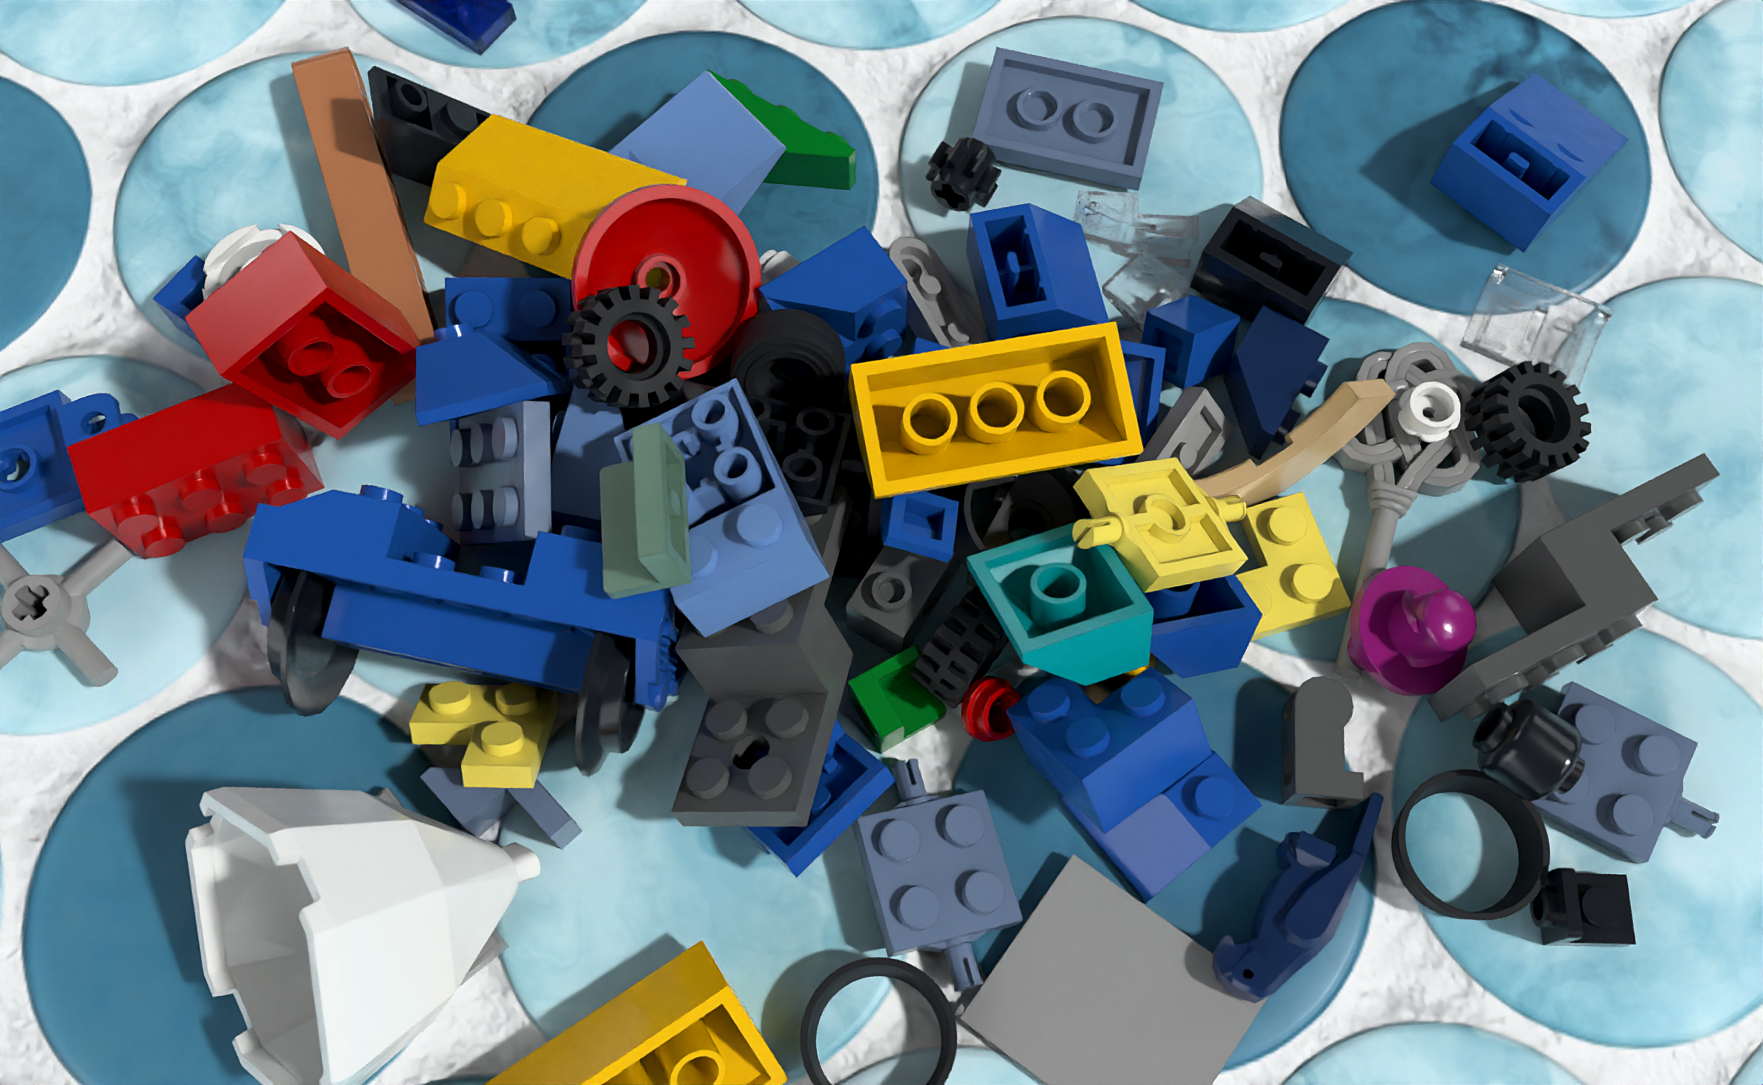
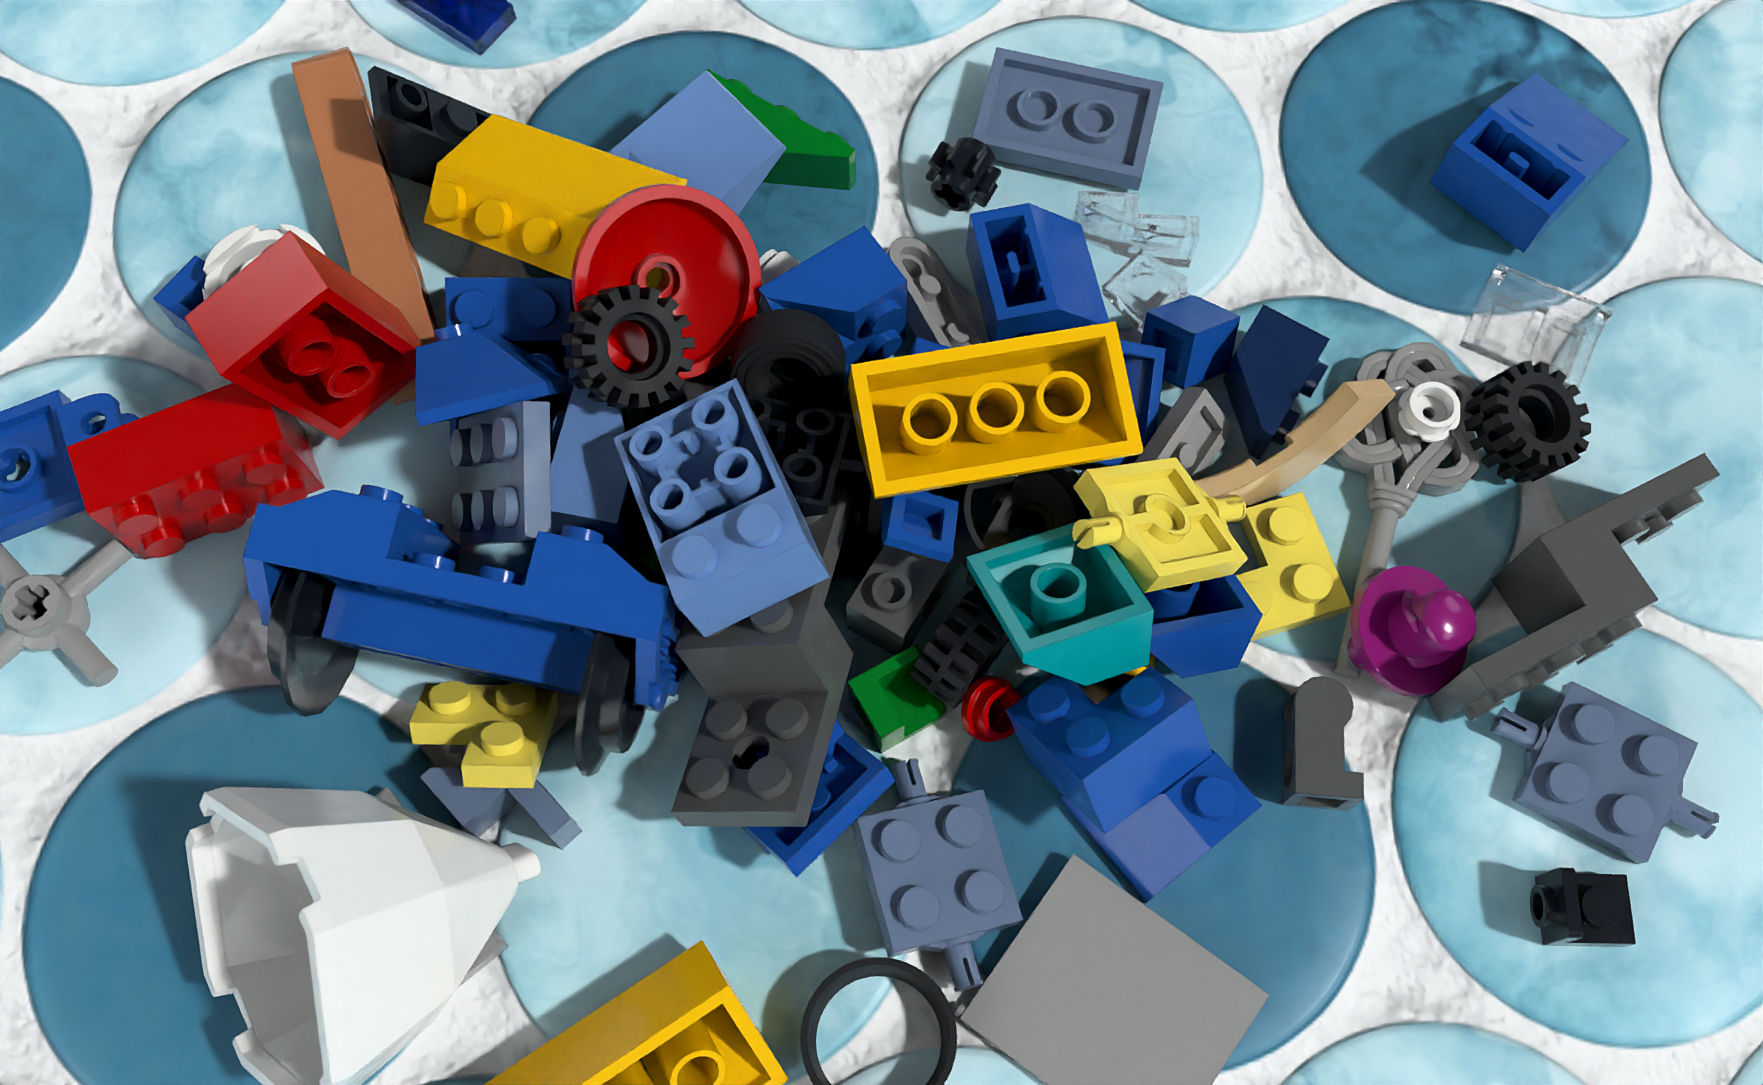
sand green panel [600,422,692,599] -> none
black slope [1190,196,1353,326] -> none
dark blue animal [1212,792,1384,1003] -> none
black tyre [1391,769,1550,920] -> none
black head [1472,699,1585,801] -> none

